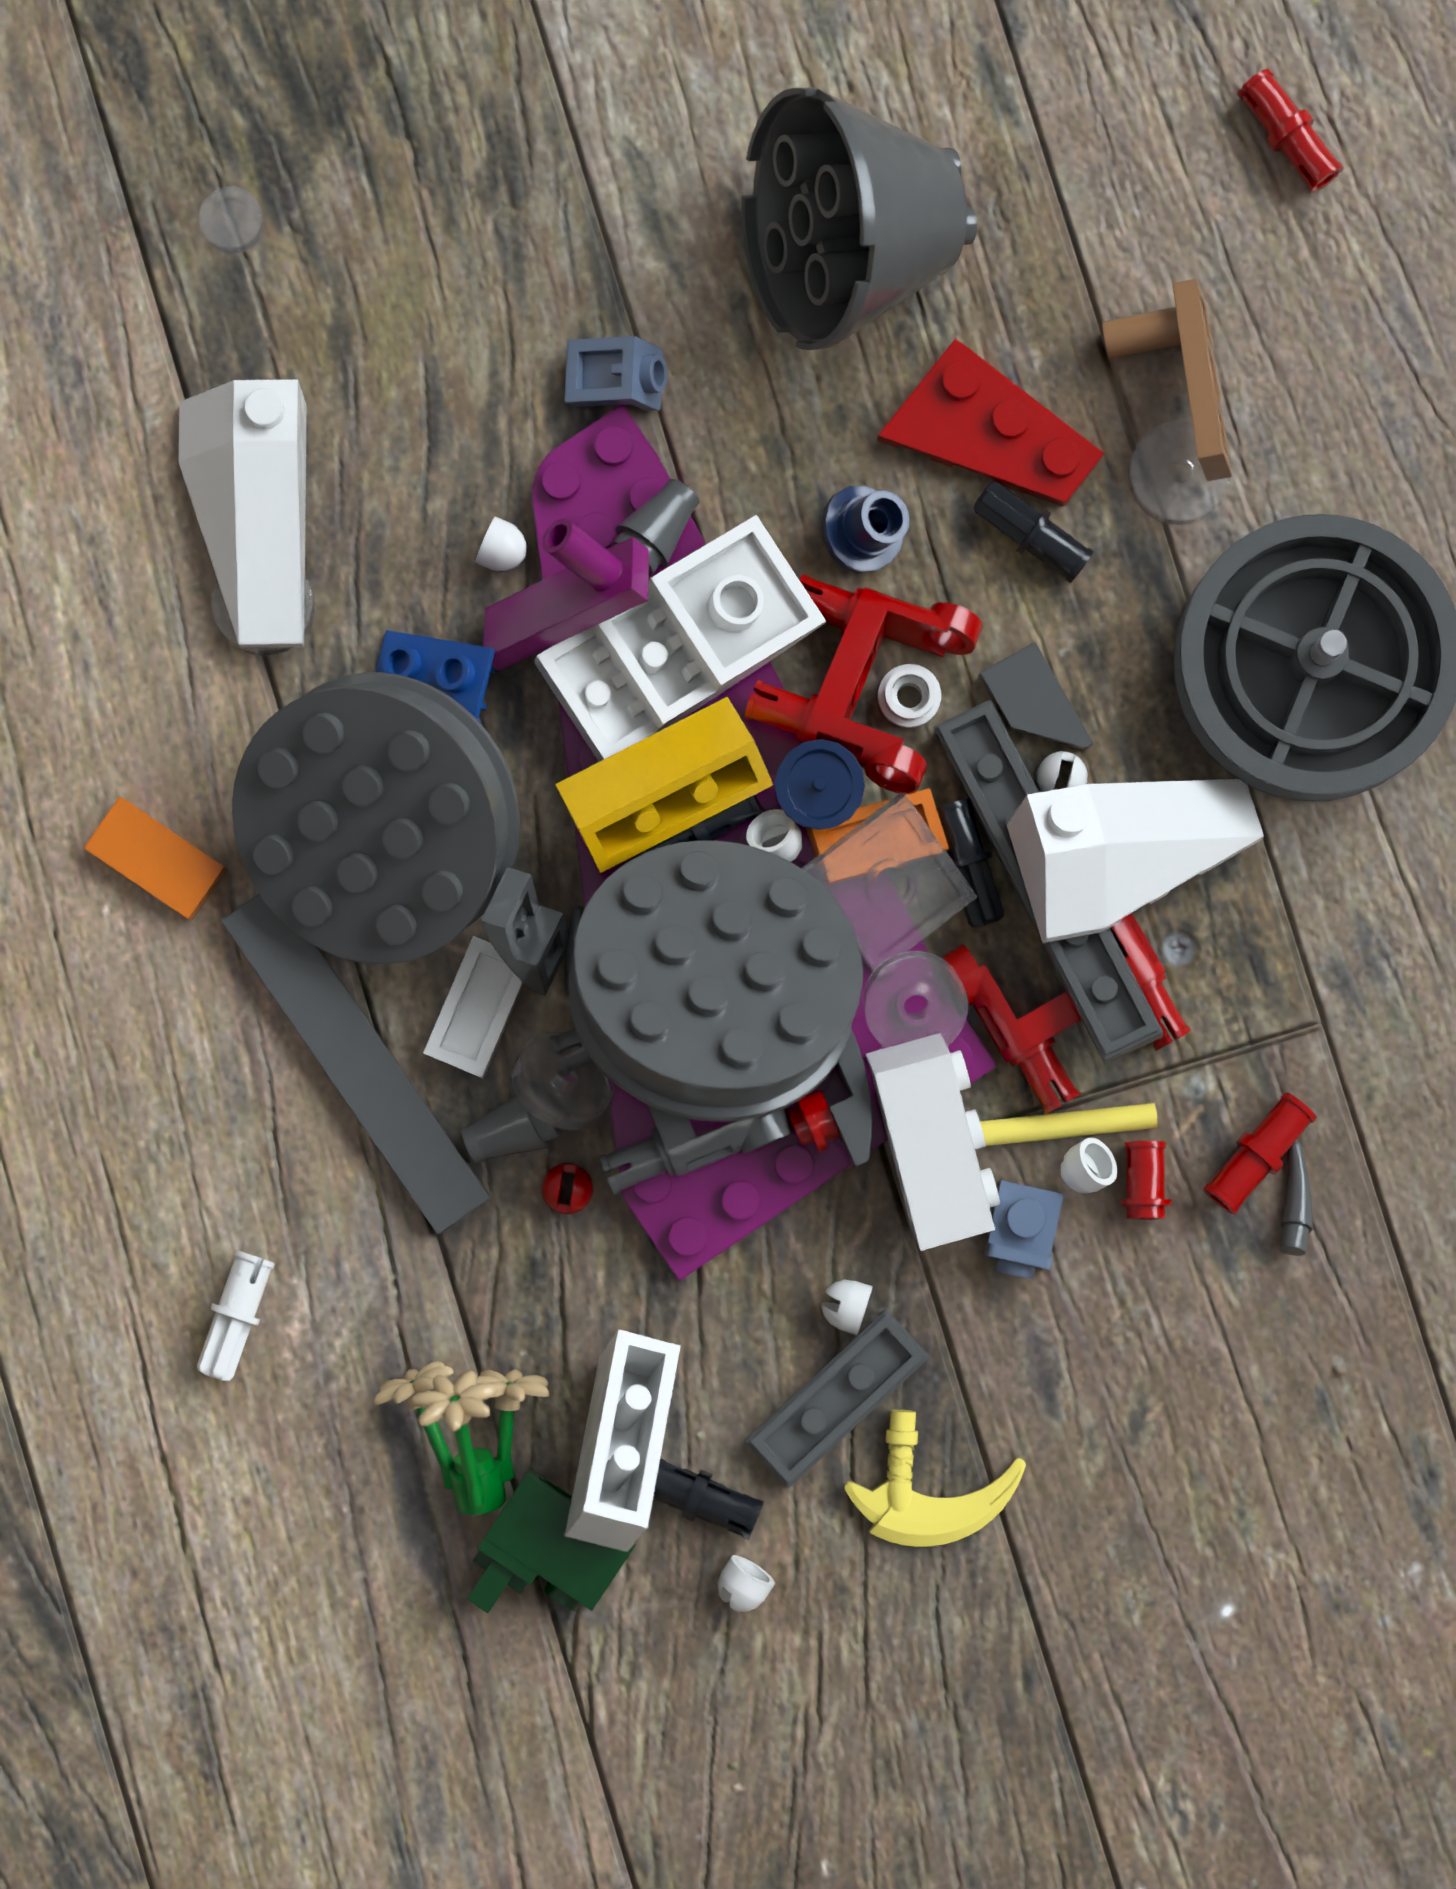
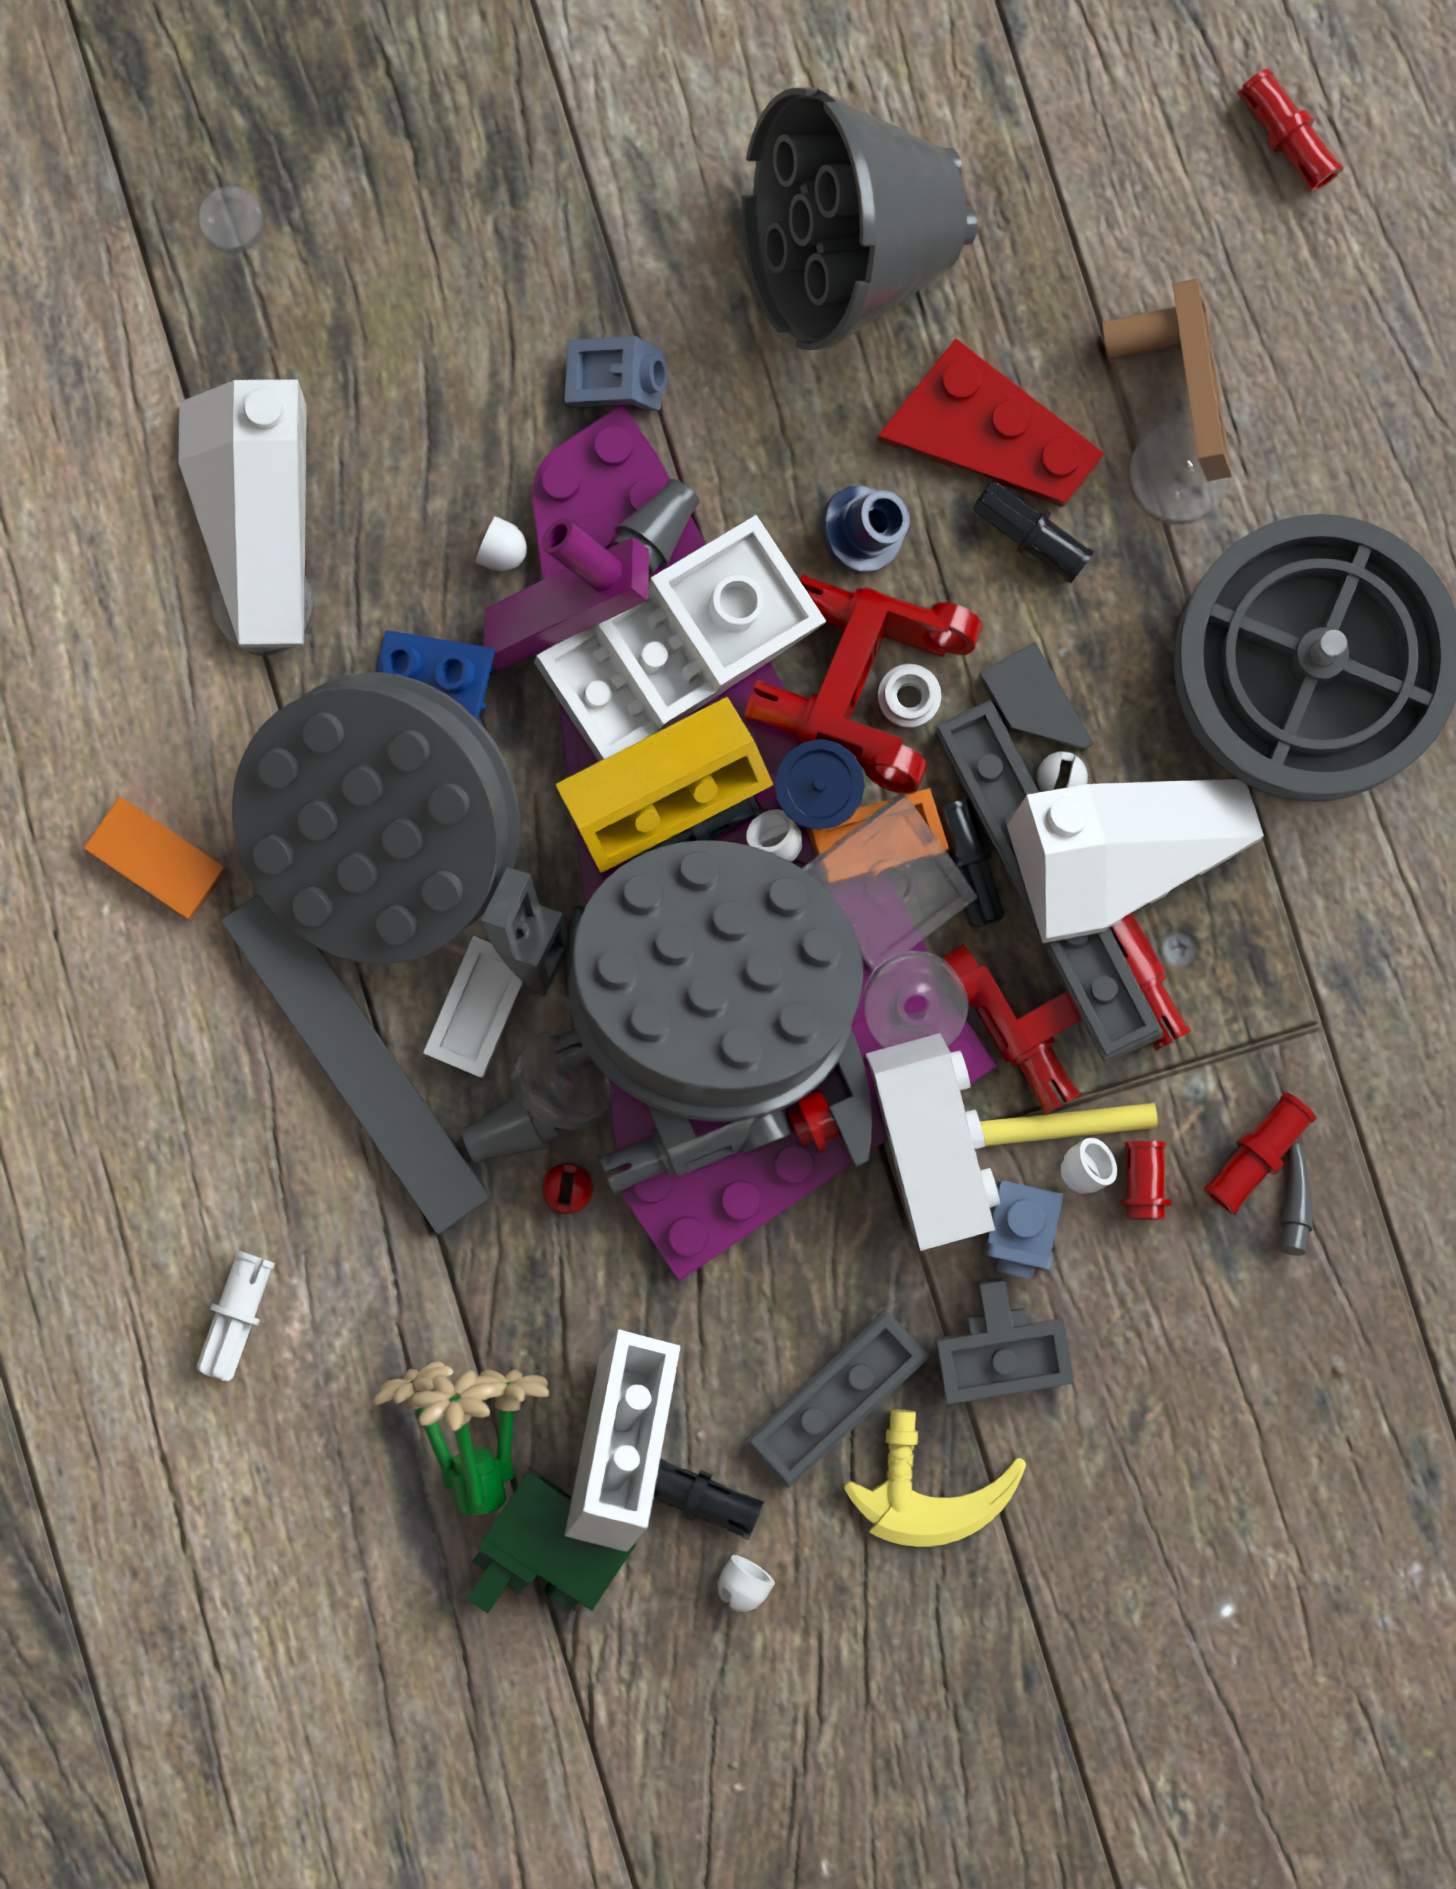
white hinge [821,1280,873,1335] -> none
none -> dark grey hinge [935,1278,1074,1405]

